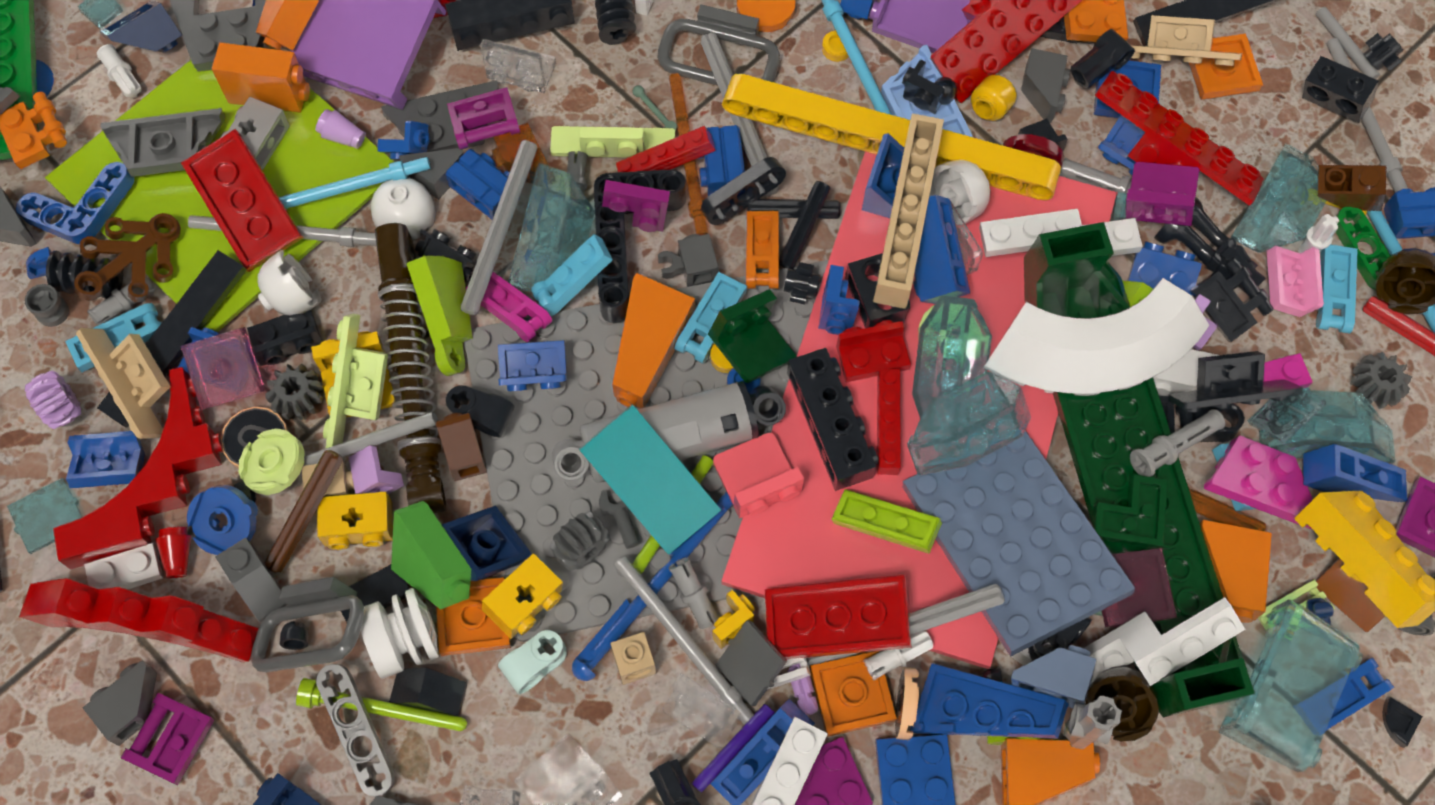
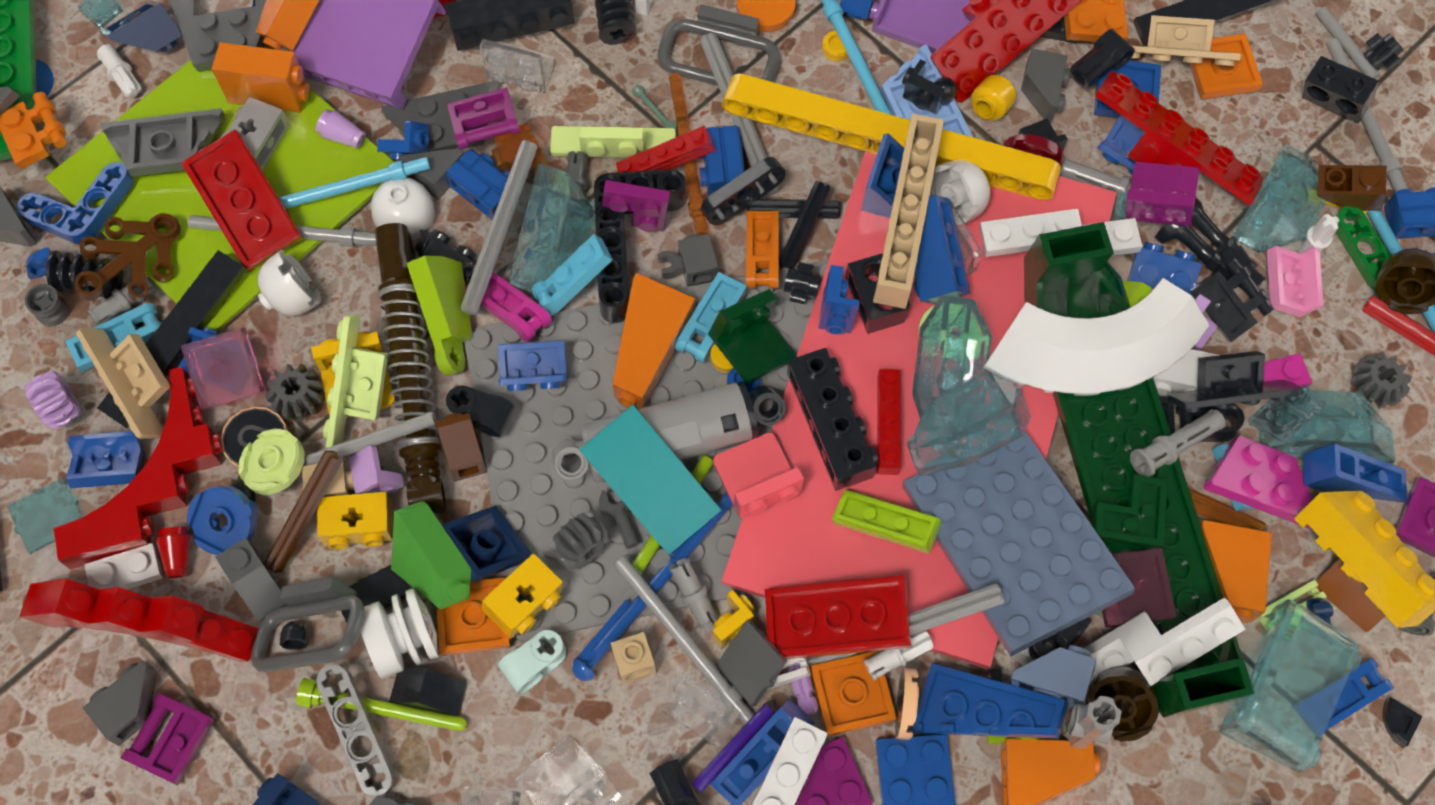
black bracket [247,310,323,366] -> none
red bracket [836,320,911,382] -> none
medium azure plate [1316,245,1357,334] -> none

